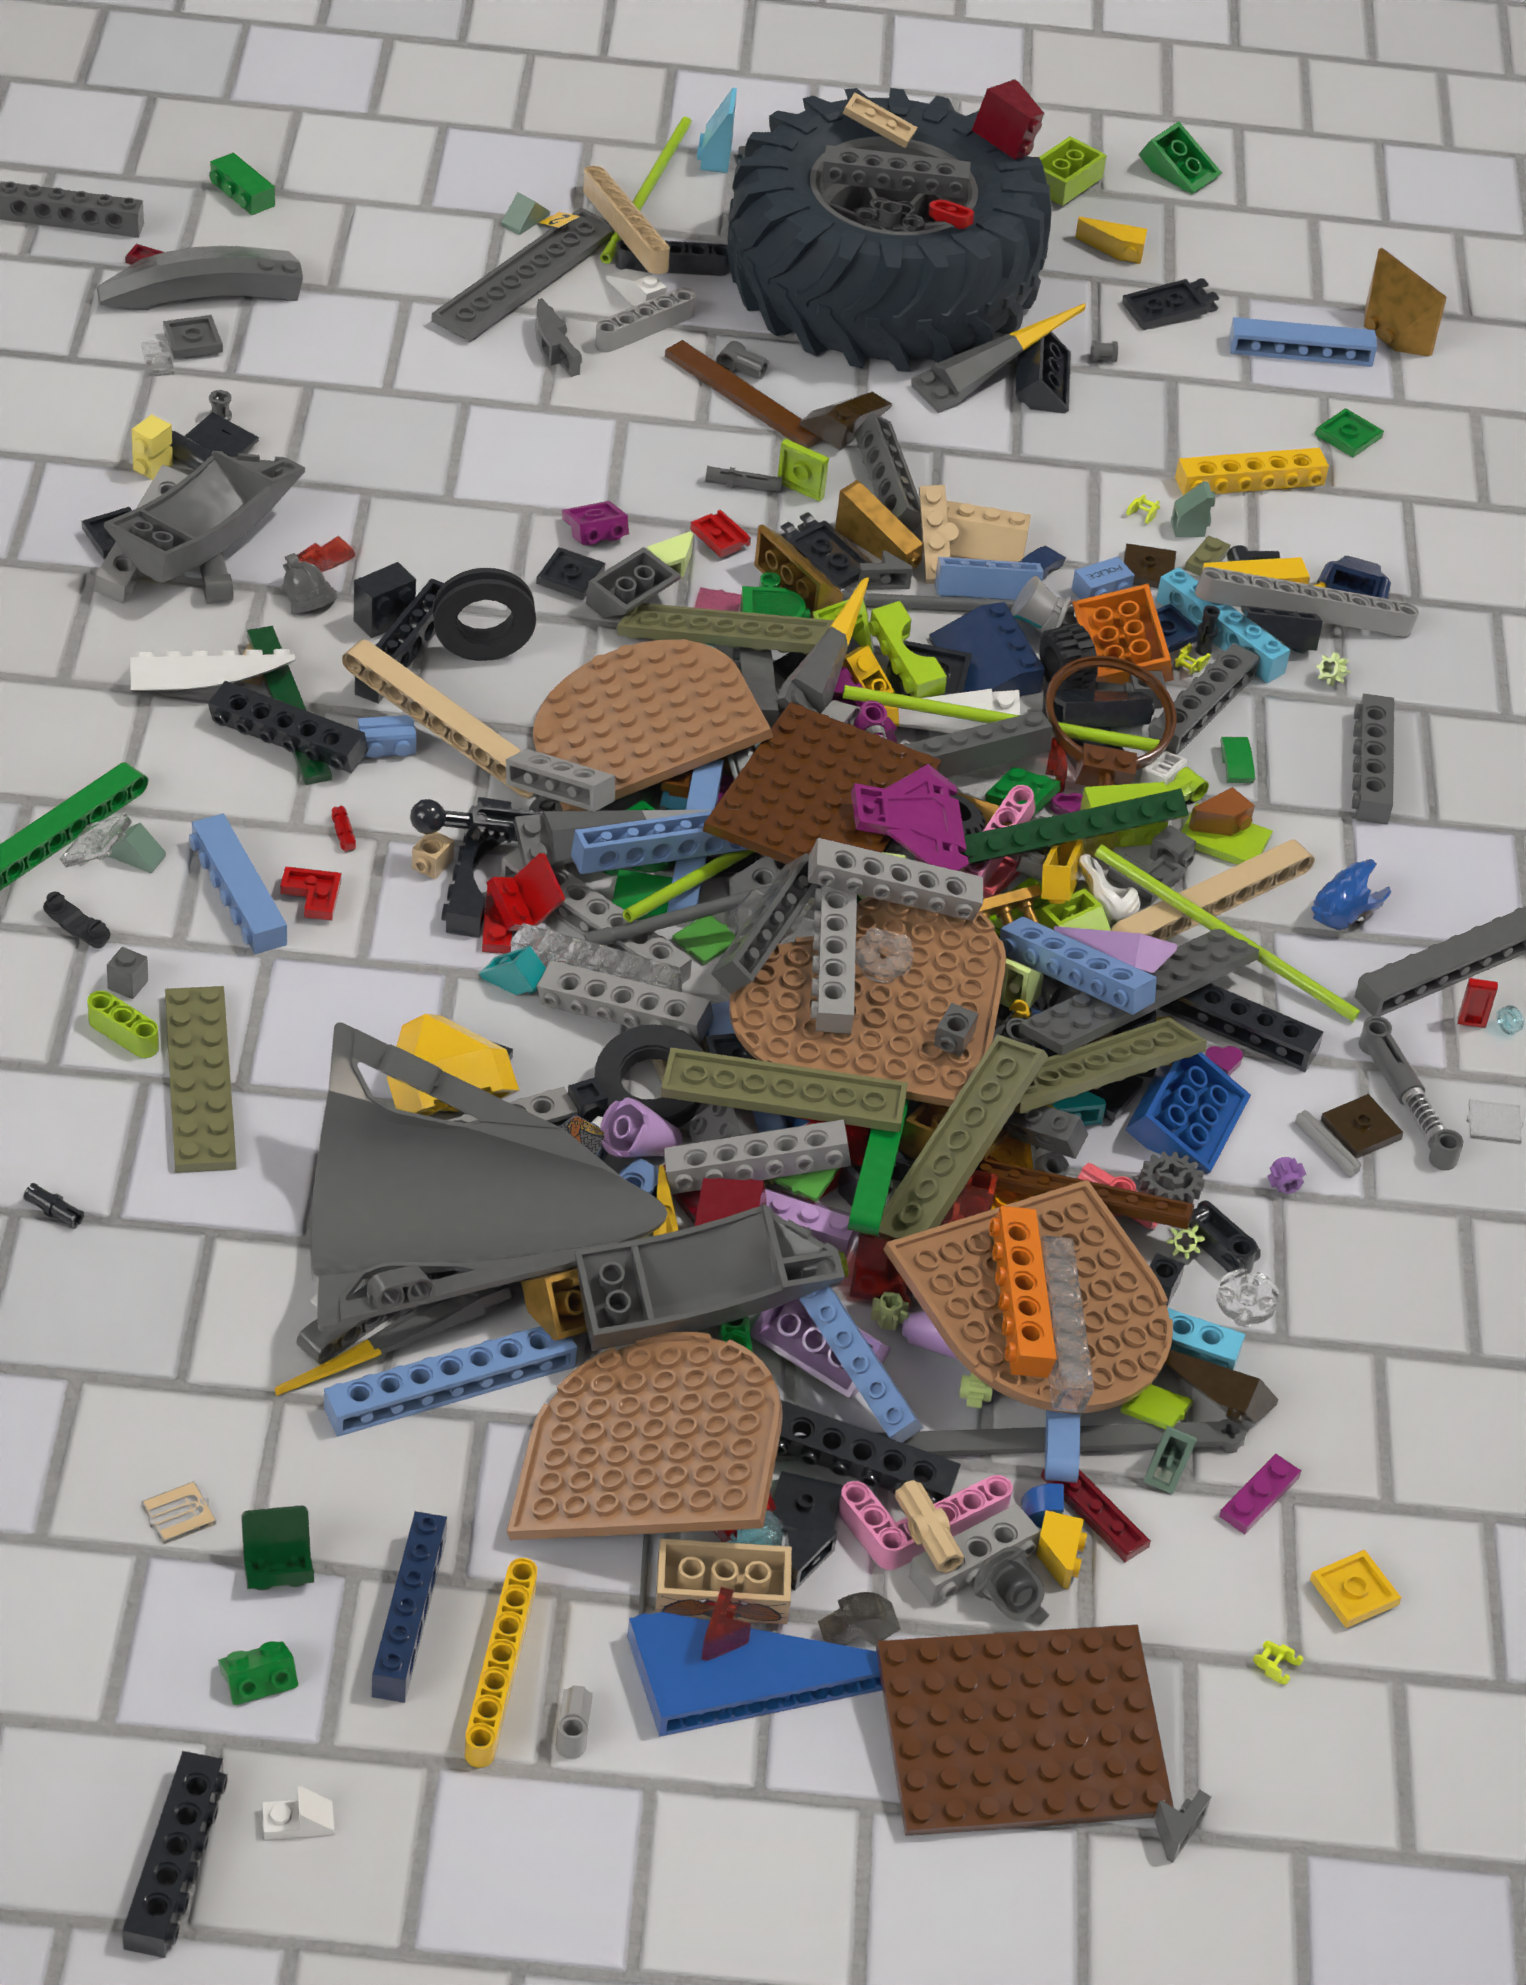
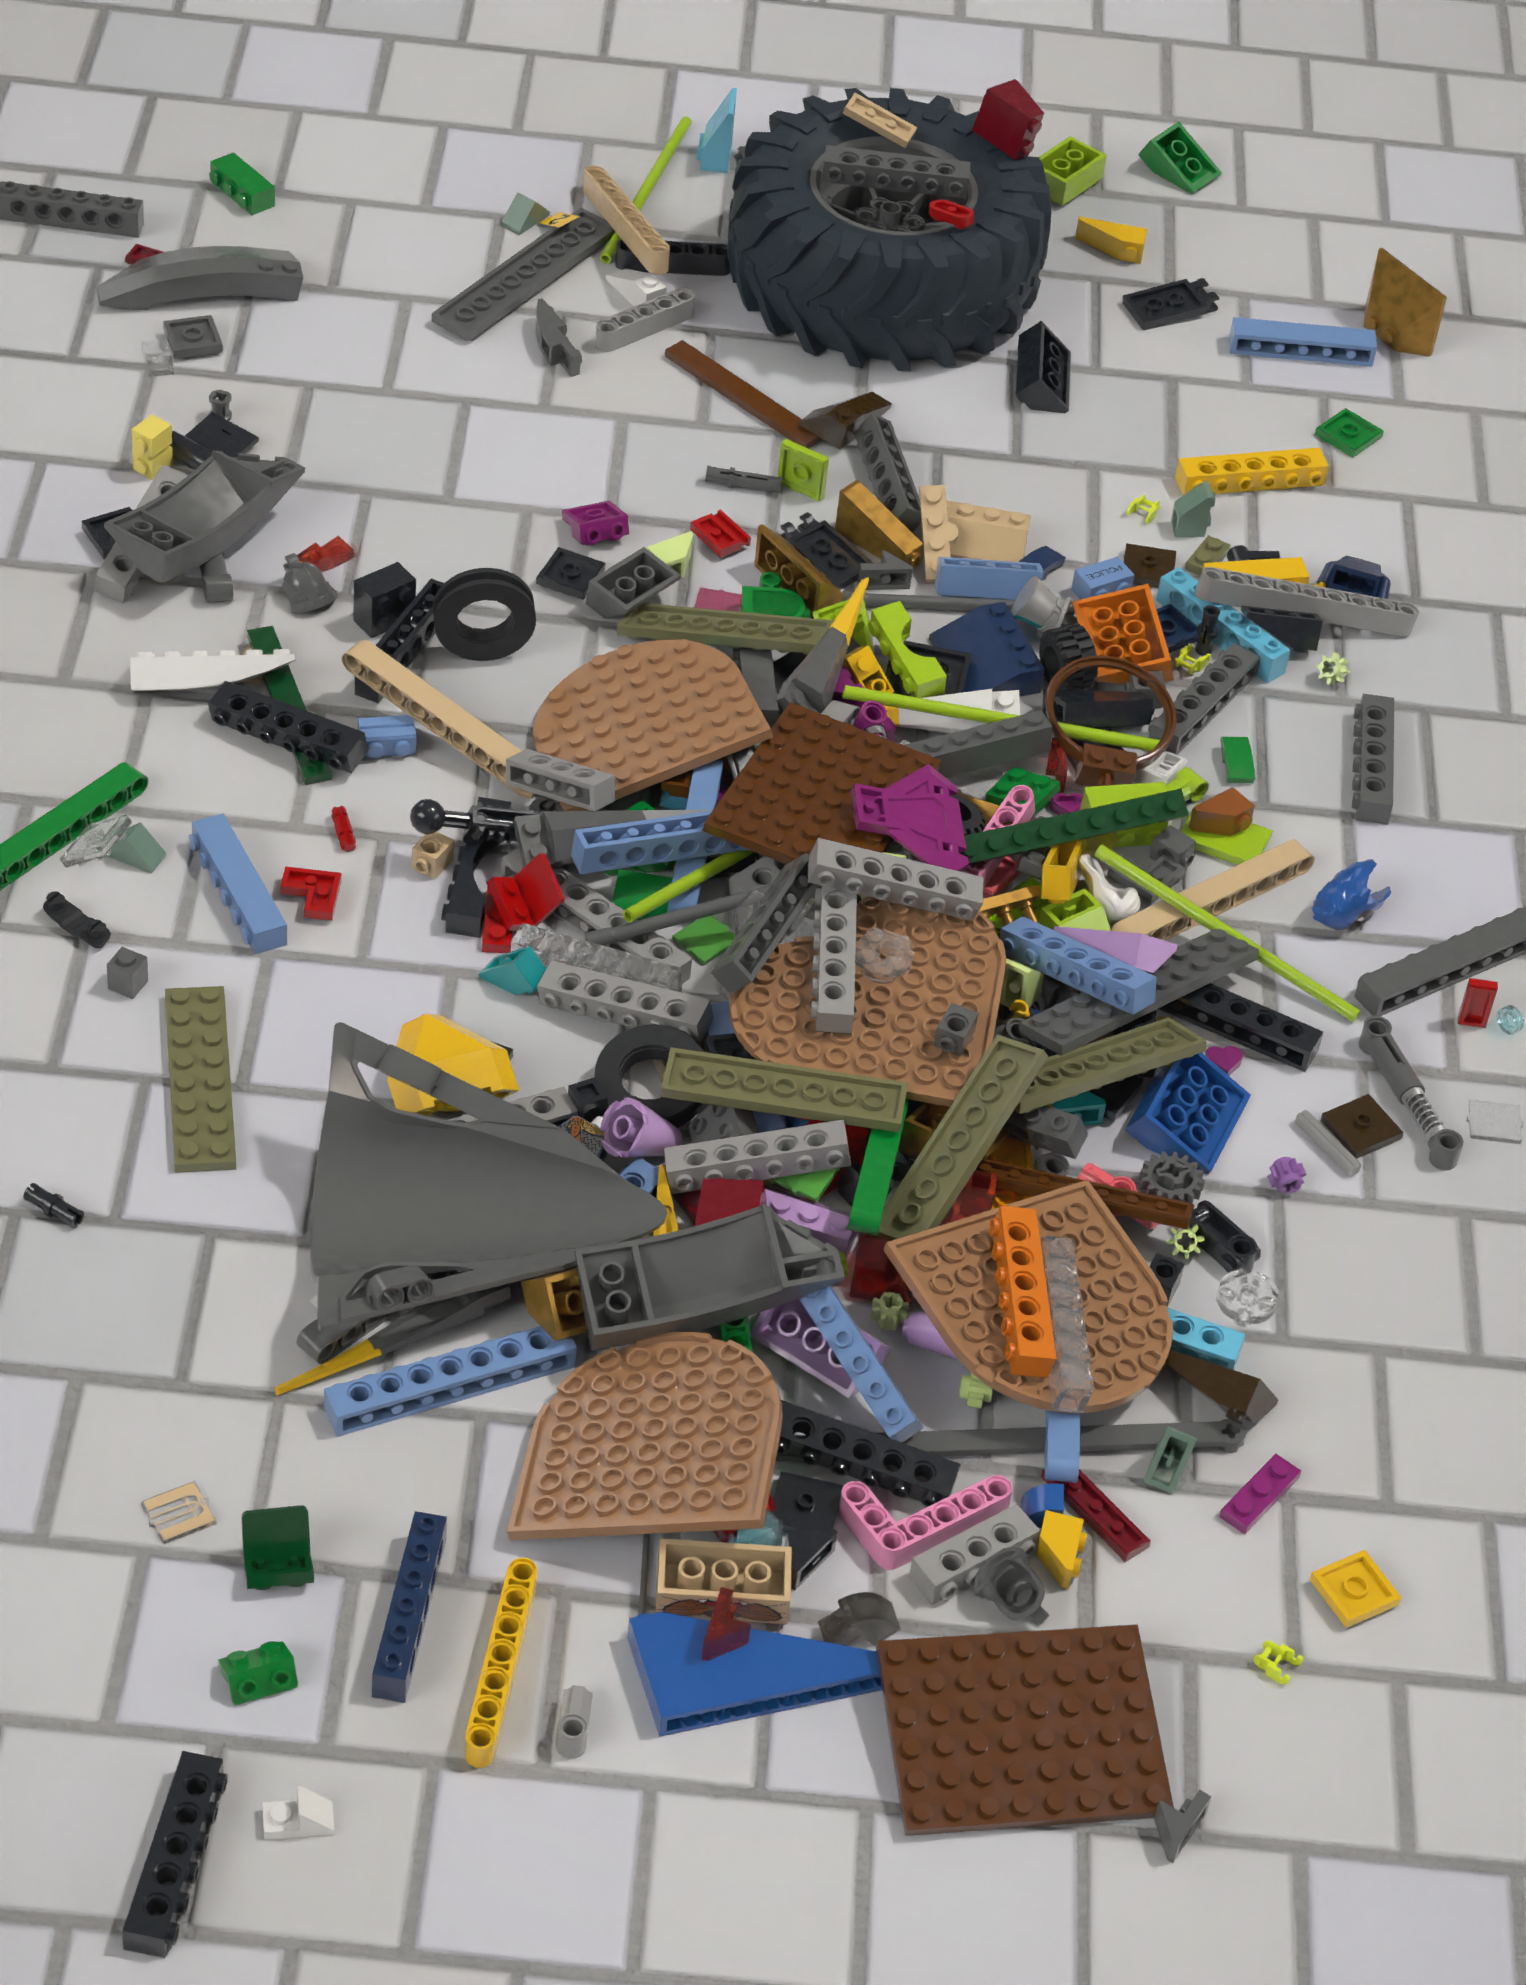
lime beam [87,990,159,1058] -> none
dark grey piece [716,341,769,380] -> none
tan piece [895,1480,964,1574] -> none
dark grey plate [911,303,1086,413] -> none
dark grey bush [1090,340,1118,362] -> none
lime piece [1121,1384,1193,1429] -> none

